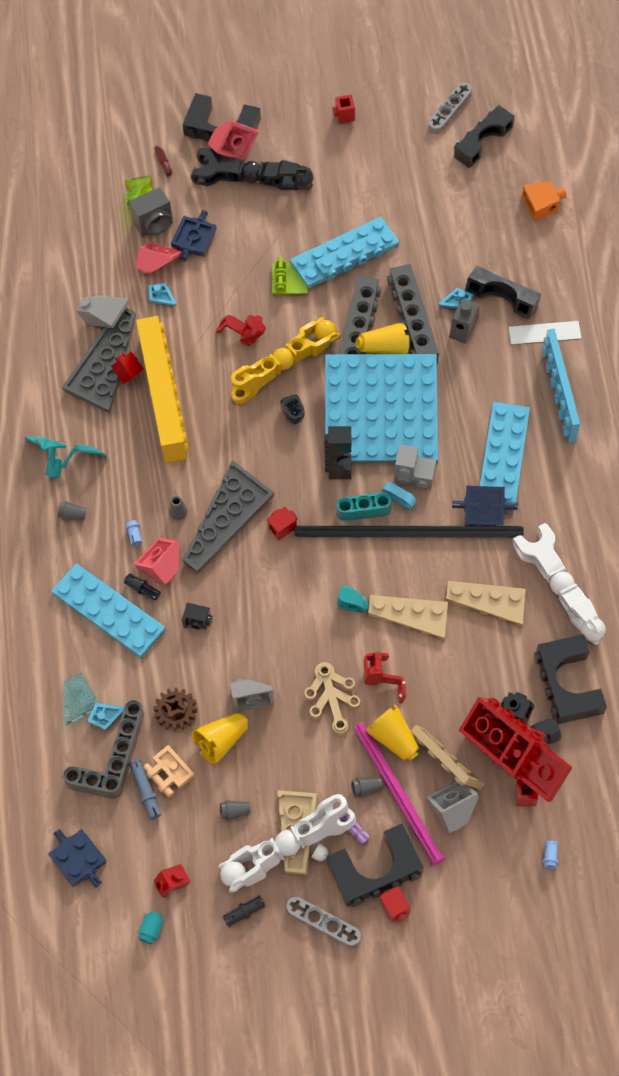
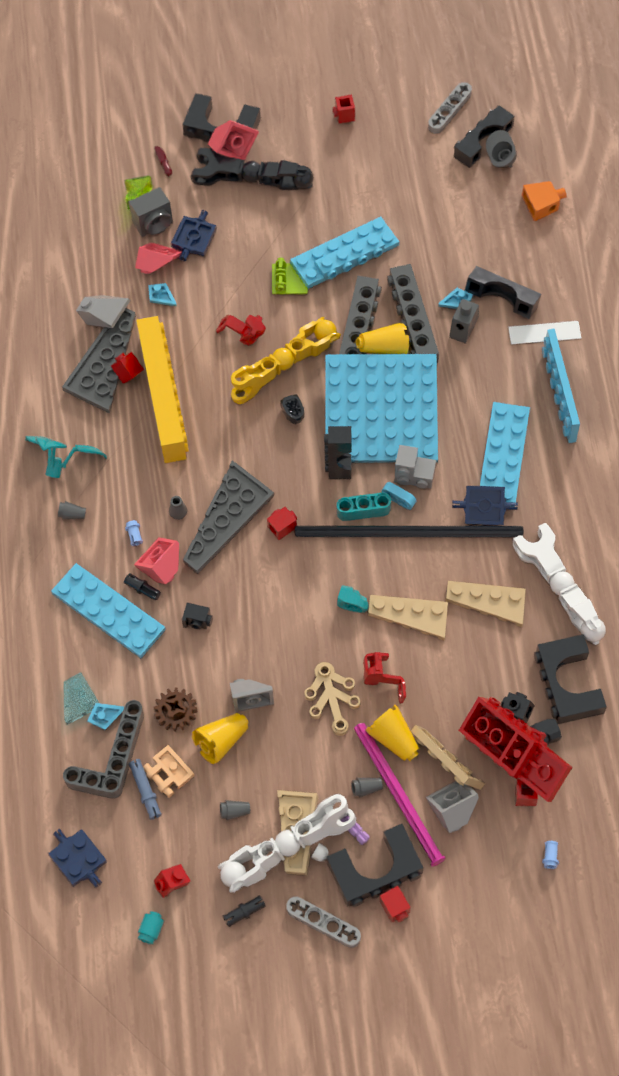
none -> dark grey piece [486,130,517,168]

